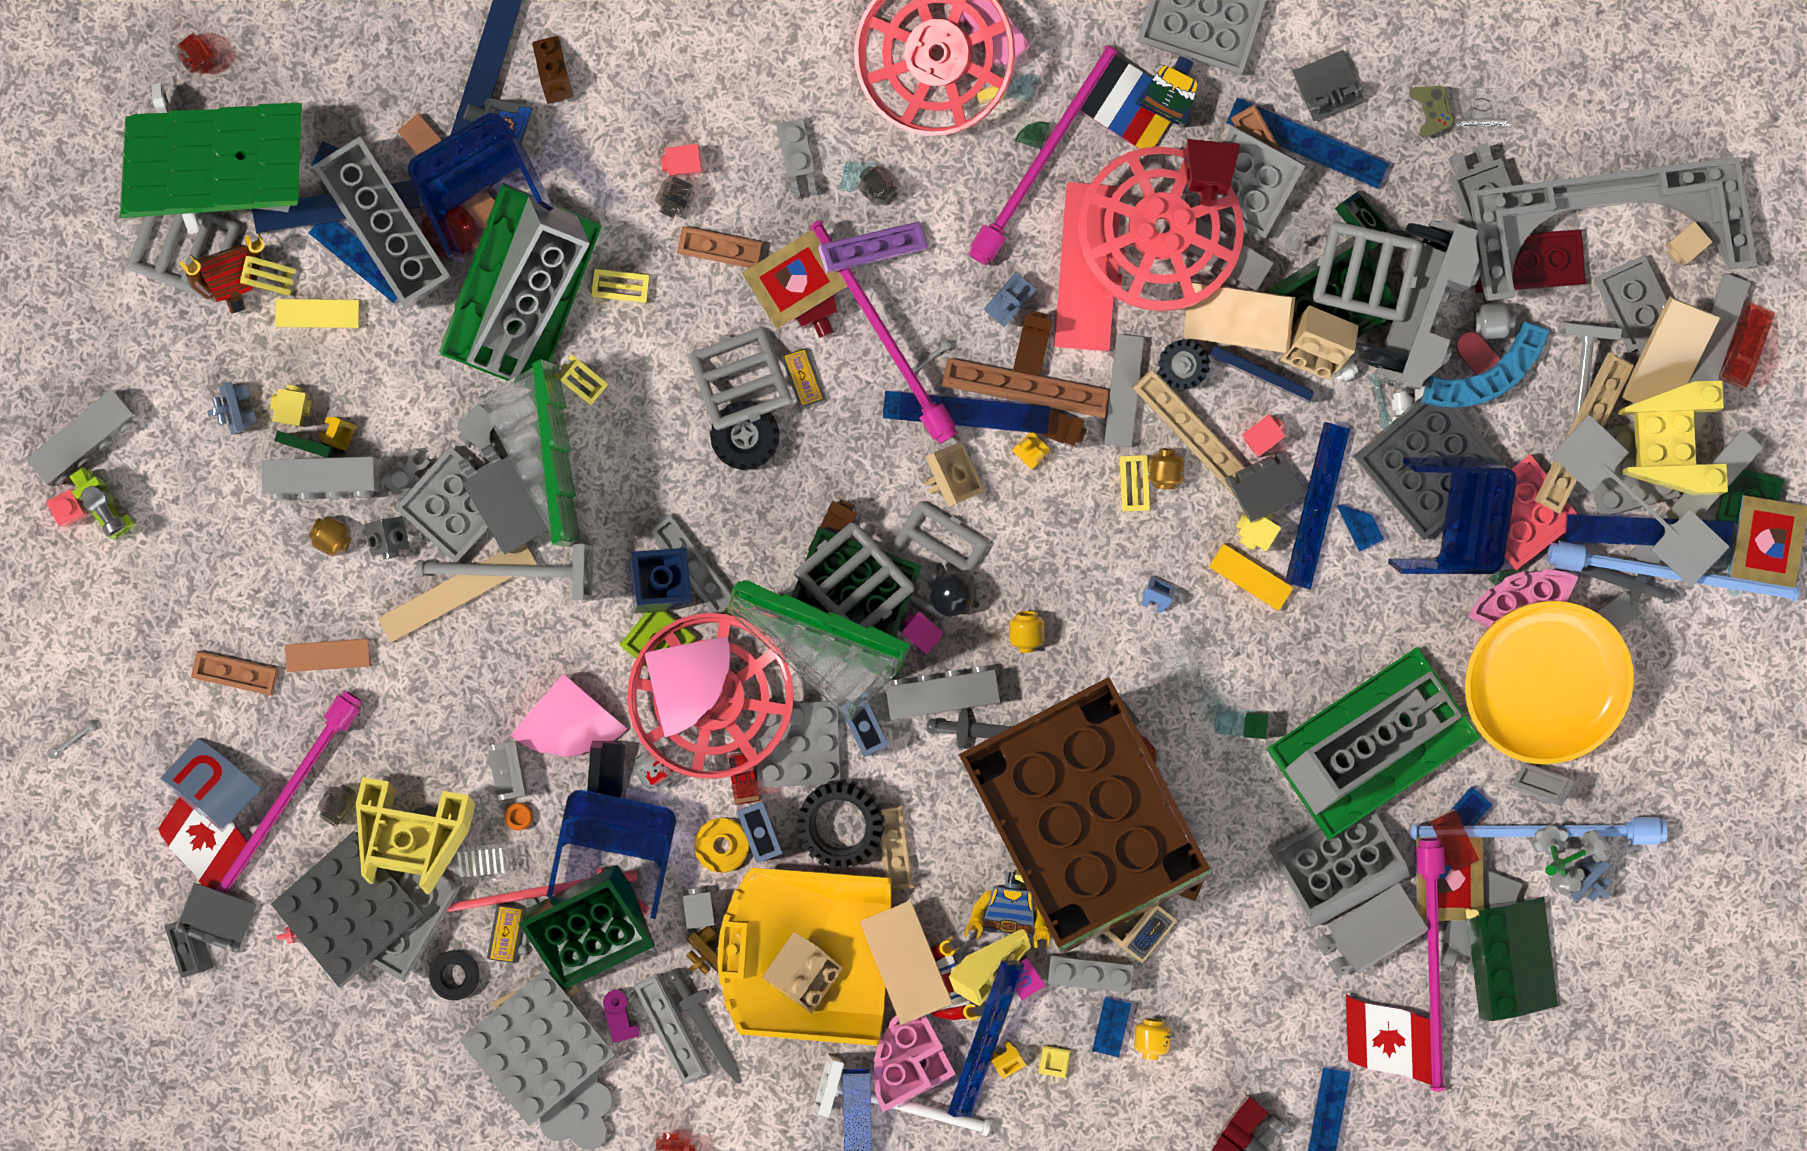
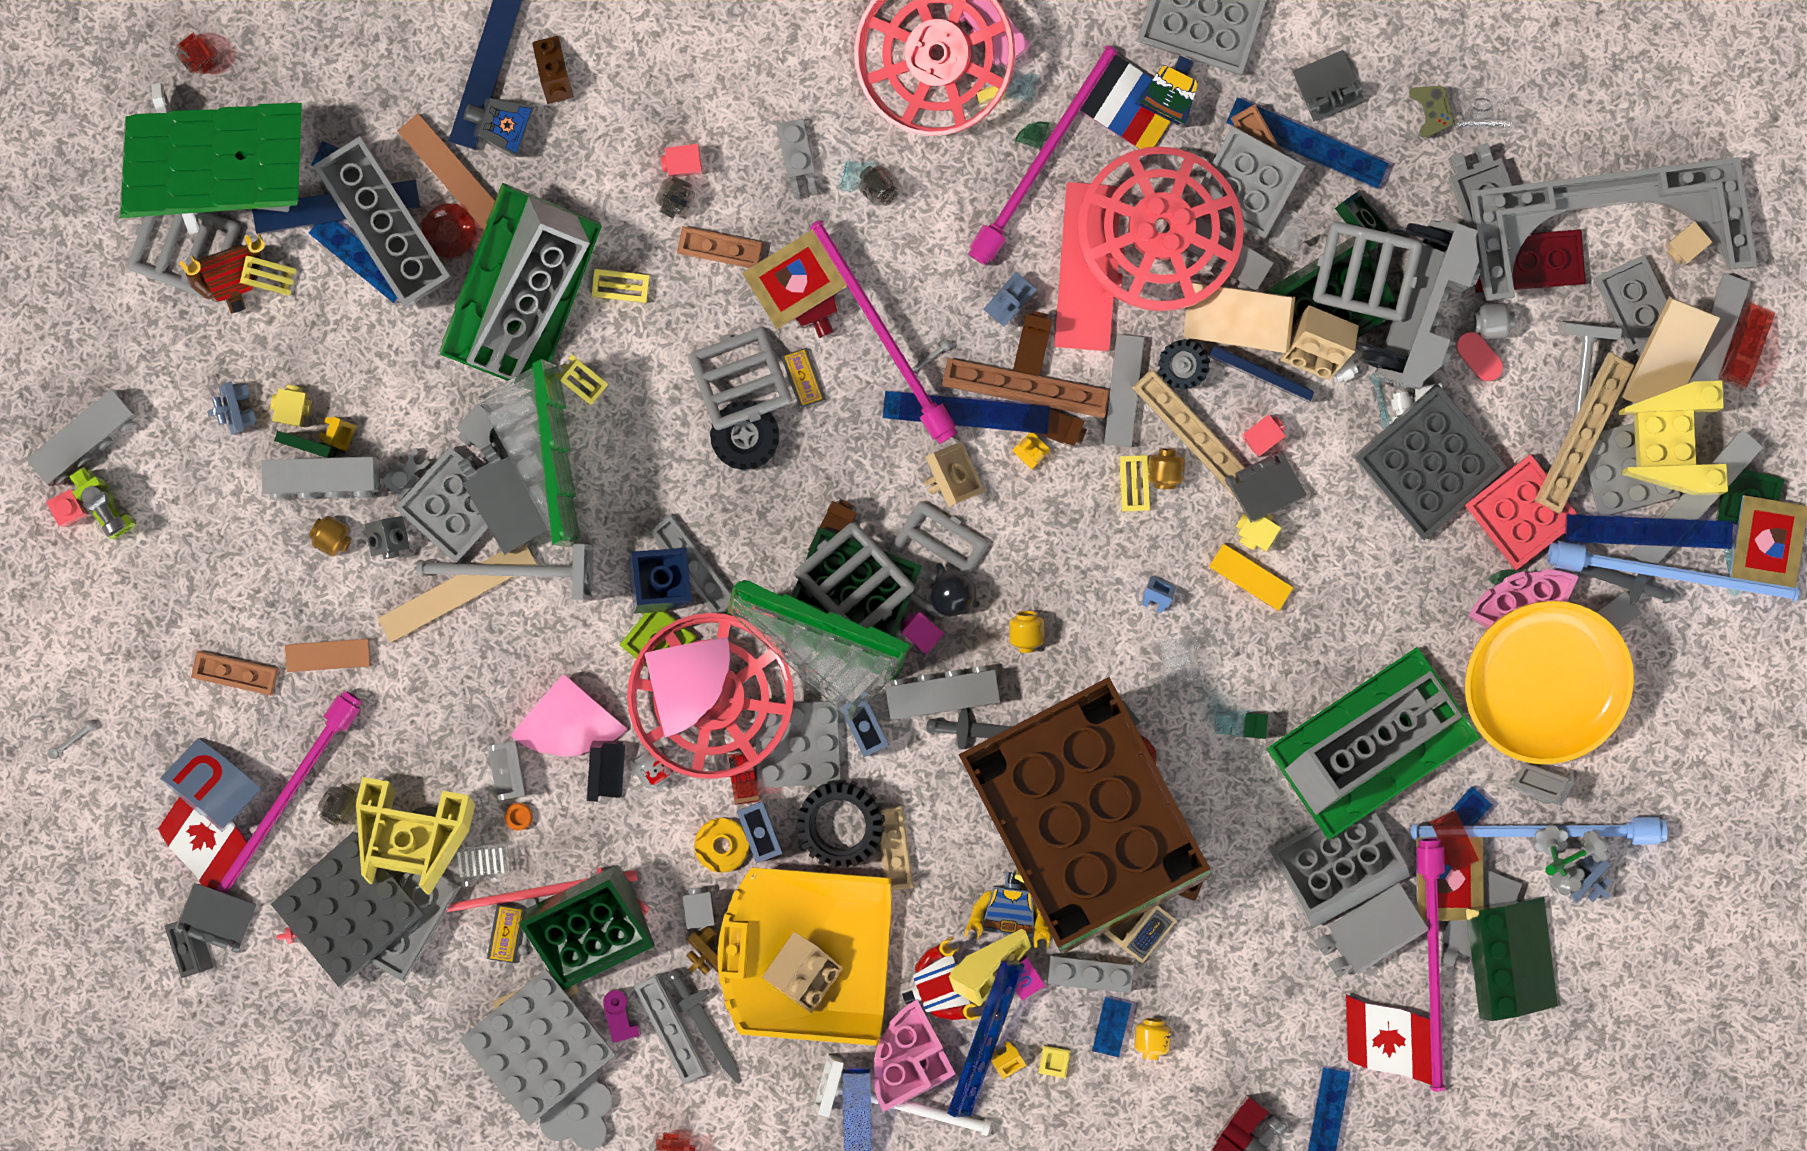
light yellow tile [275,299,360,328] -> none
clear blue windscreen [408,112,554,264] -> none
black tyre [429,950,479,1001] -> none
clear blue windscreen [545,790,676,919] -> none
medium lavender tile [817,221,928,273] -> none
tan tile [860,900,953,1025] -> none
dark red torso [1183,139,1240,207] -> none
clear blue tile [1285,422,1350,590] -> none
clear blue tile [1336,504,1384,552] -> none
clear blue windscreen [1388,457,1516,574] -> none
dark azure tile [1421,321,1549,408] -> none
light grey hinge [1551,414,1729,587] -> none

